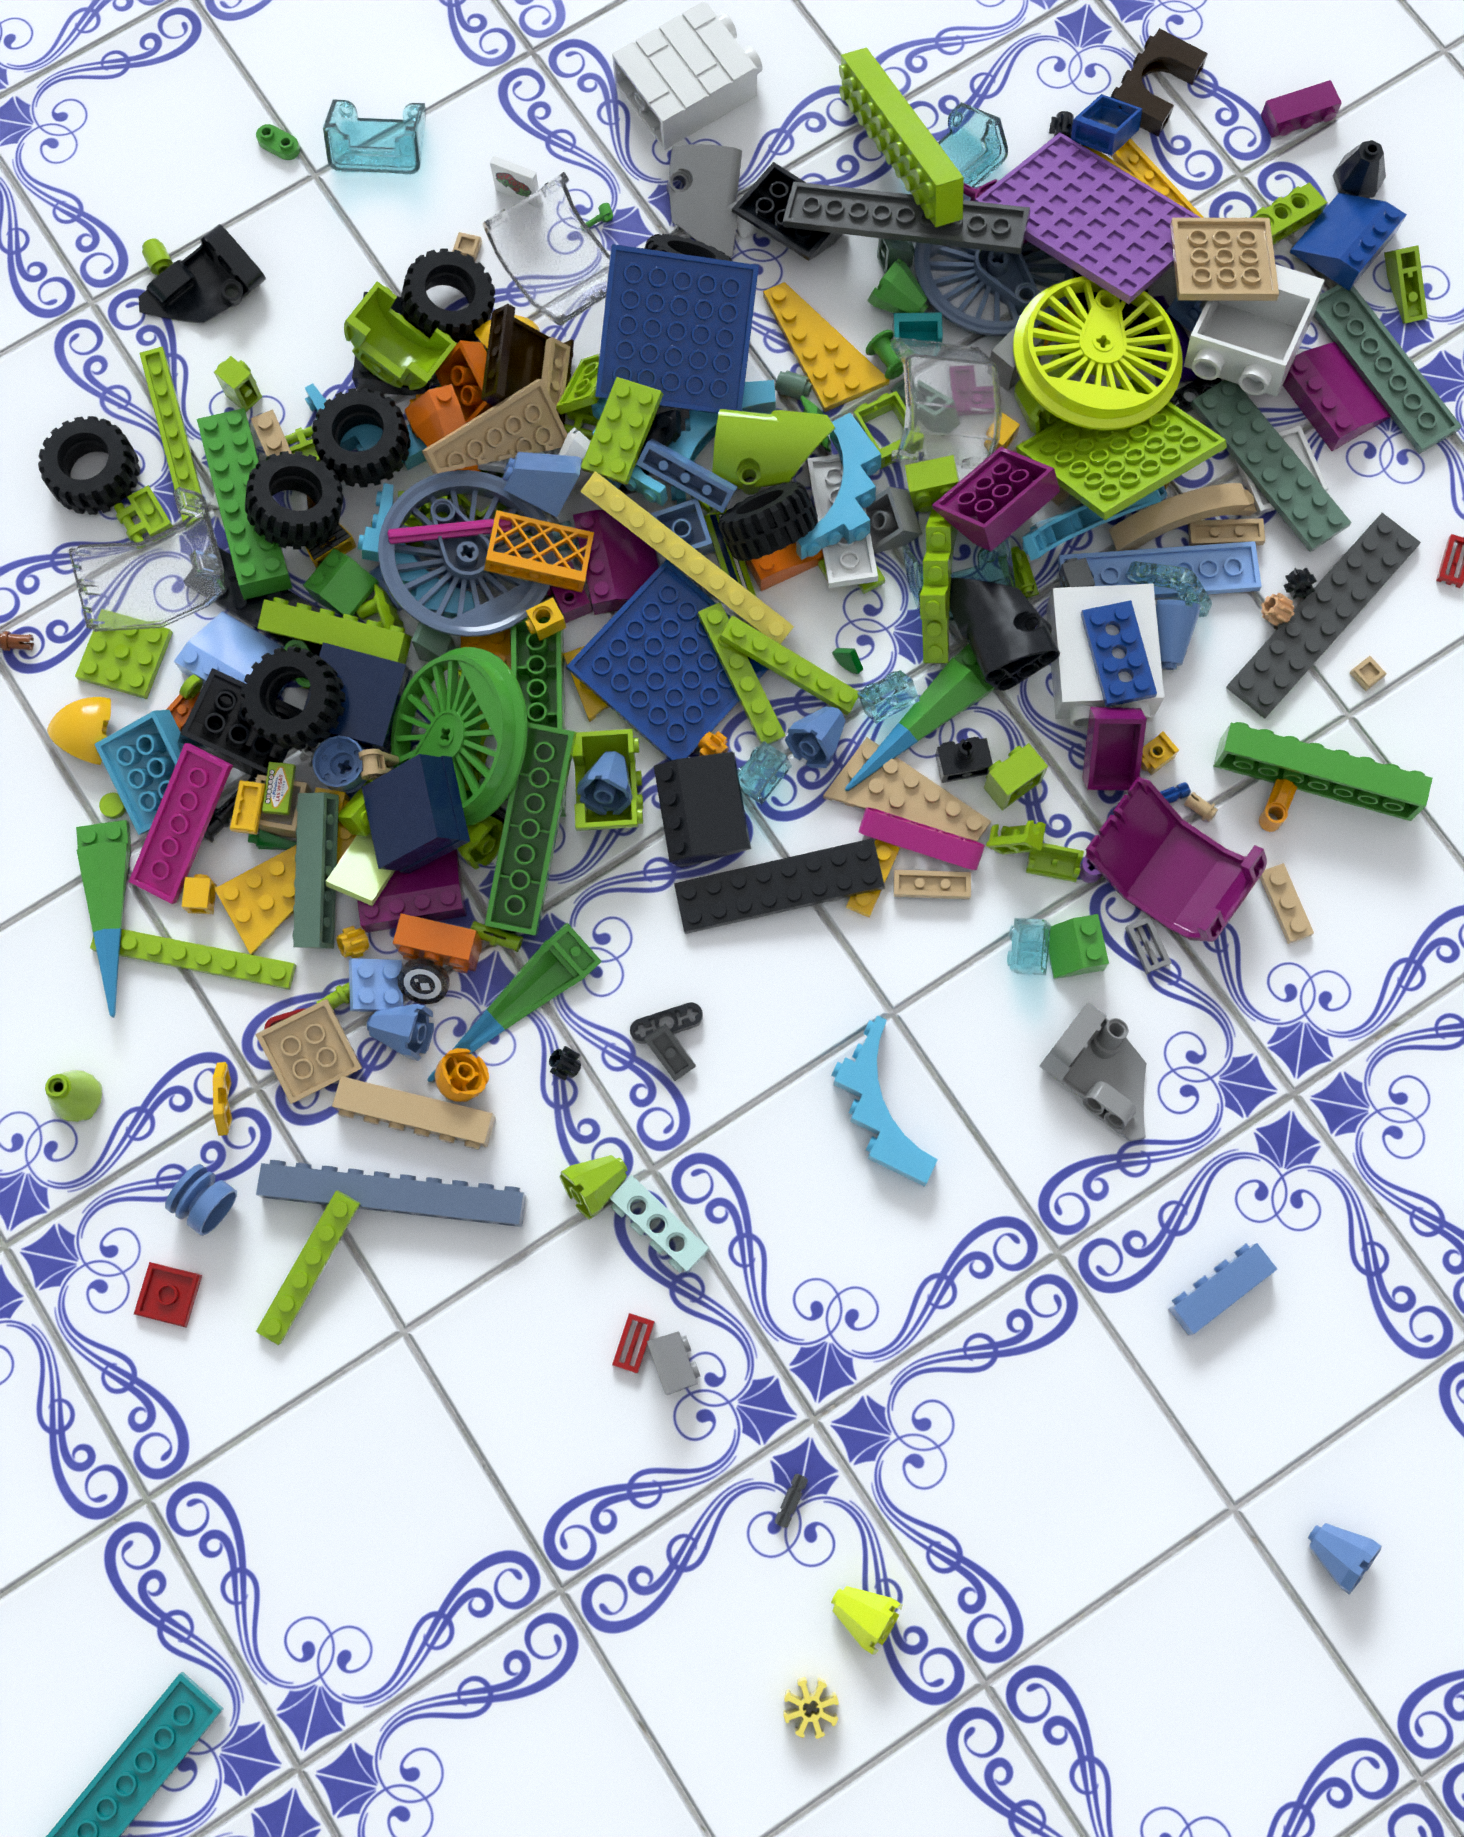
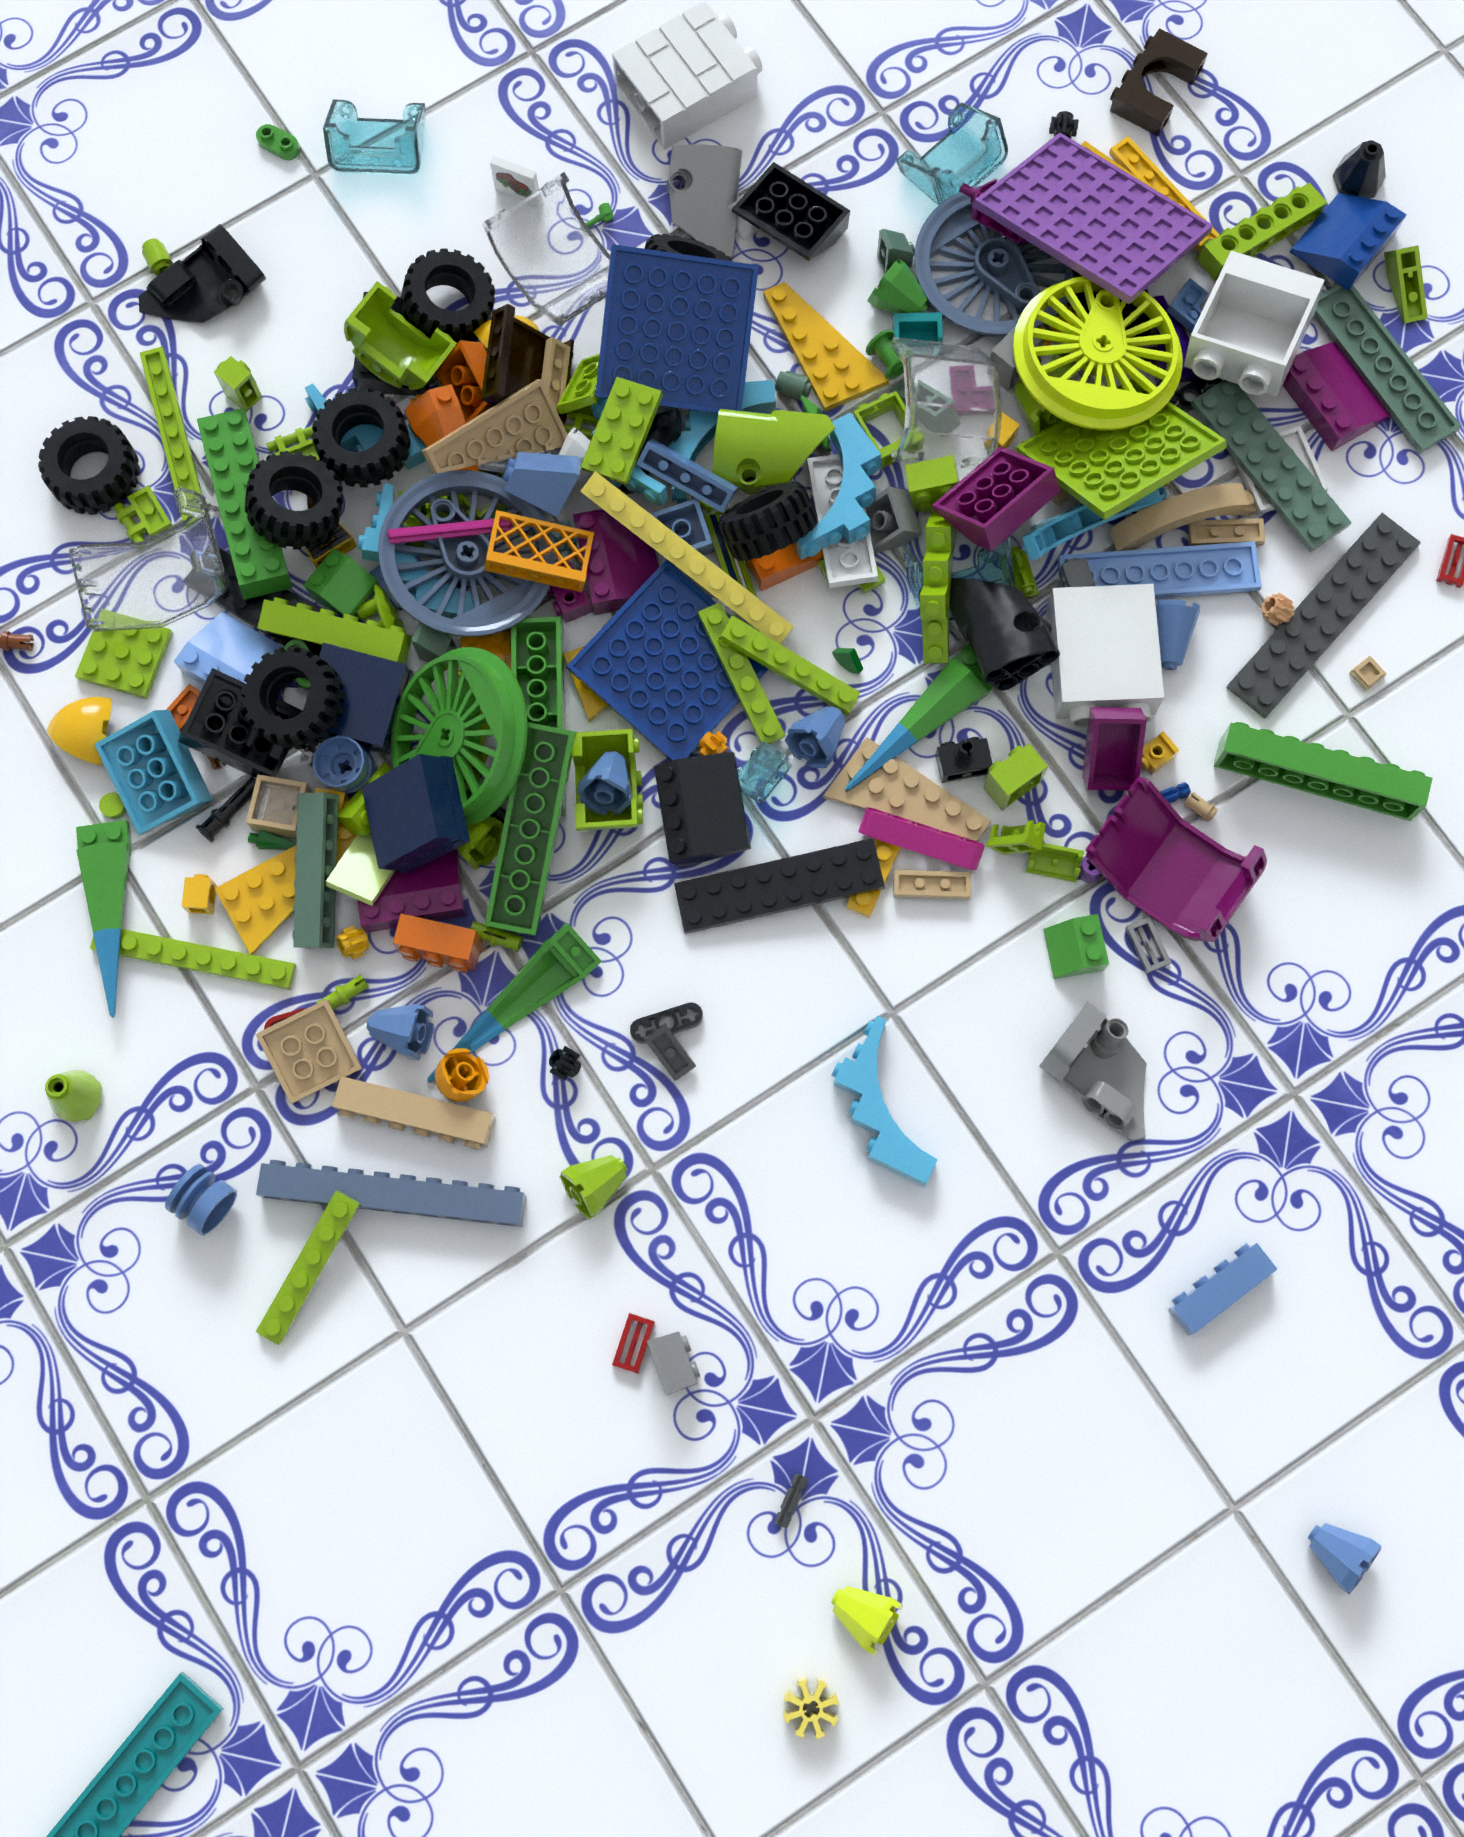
dark pink plate [128,743,233,904] -> none
red tile [134,1262,202,1328] -> none
lime tile [179,674,203,700] -> none
yellow tile [213,1062,232,1136] -> none
yellow plate [230,780,266,835] -> none
tan plate [250,409,292,456] -> none
tile [262,762,296,815] -> none
light blue plate [349,958,403,1012] -> none
tan piece [358,749,399,780] -> none
clear smoke tile [397,958,450,1004] -> none
tan tile [452,232,482,262] -> none
yellow brick [525,597,566,641] -> none
light aqua brick [610,1175,709,1274] -> none
dark grey plate [783,182,1030,254] -> none
lime brick [839,47,964,227] -> none
clear light blue brick [857,670,920,724] -> none
clear light blue brick [1007,918,1051,975] -> none
blue window [1071,94,1142,156] -> none
blue plate [1081,600,1157,707] -> none
clear light blue beam [1126,561,1212,617] -> none
tan plate [1170,218,1279,301] -> none
light orange piece [1259,779,1297,832] -> none
tan plate [1260,863,1314,944] -> none
magenta brick [1261,80,1342,138] -> none
black gear [1283,568,1317,599] -> none

